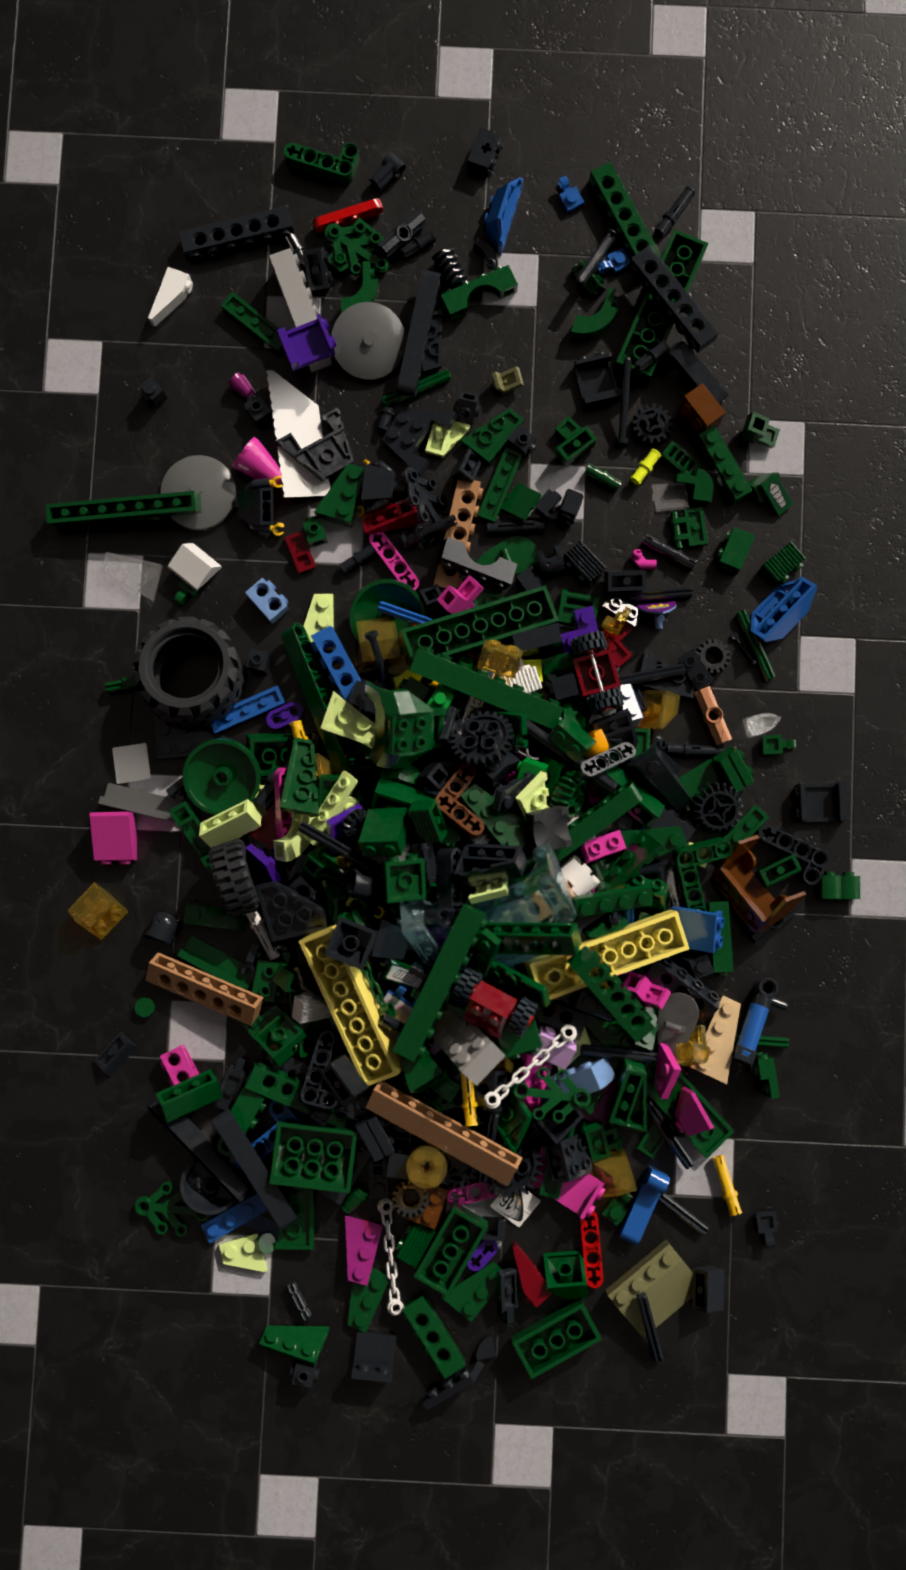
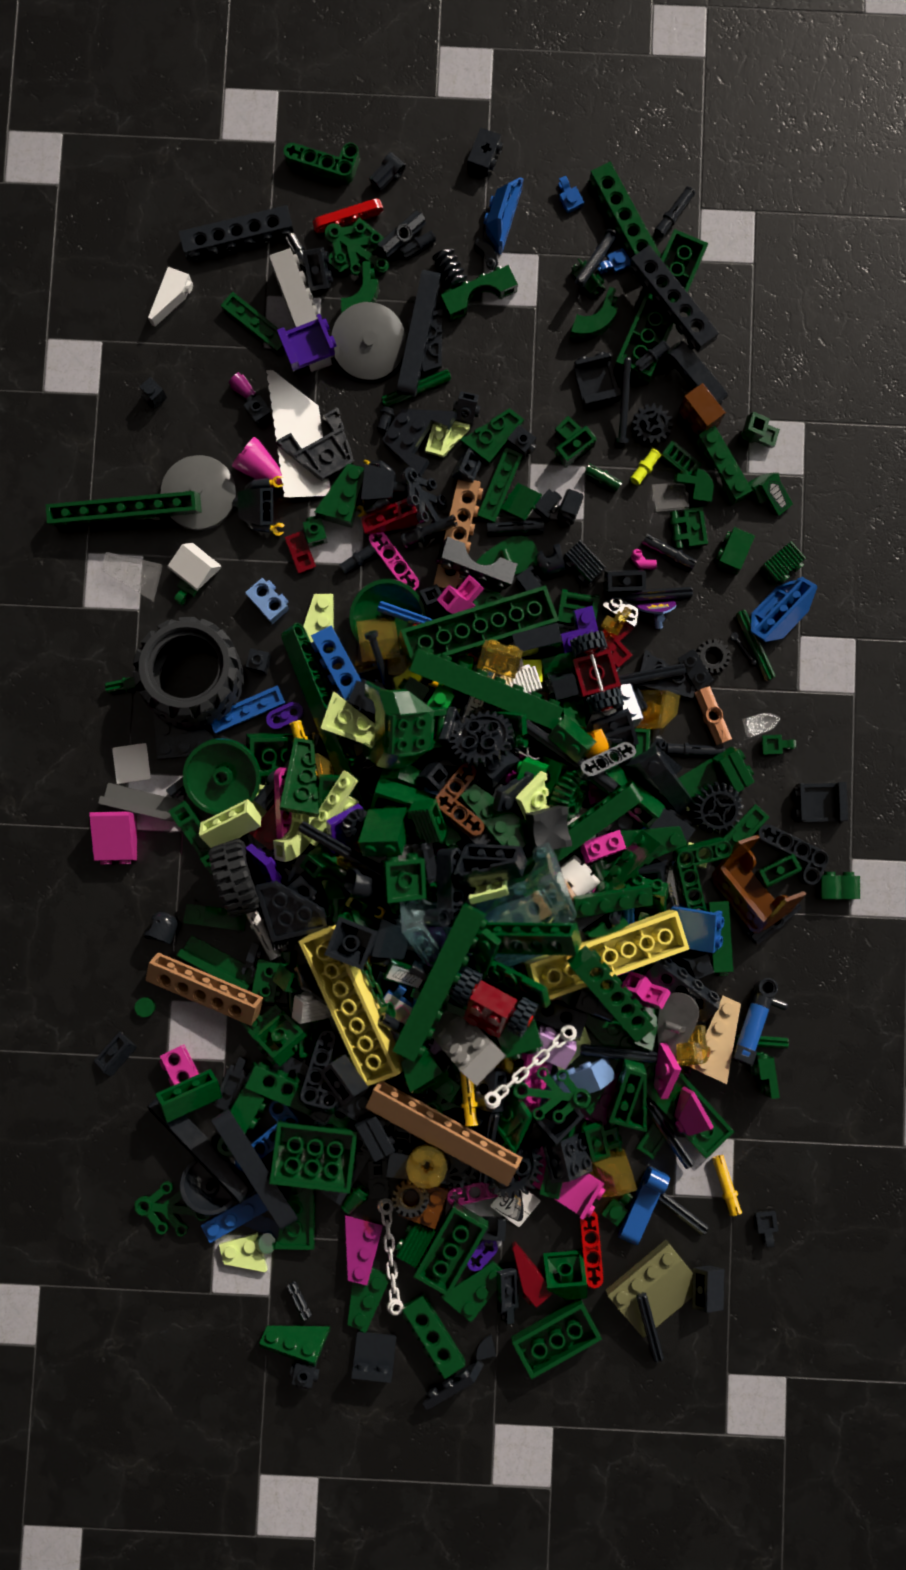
clear yellow slope [68,882,128,940] -> none
olive bracket [492,366,524,394] -> none

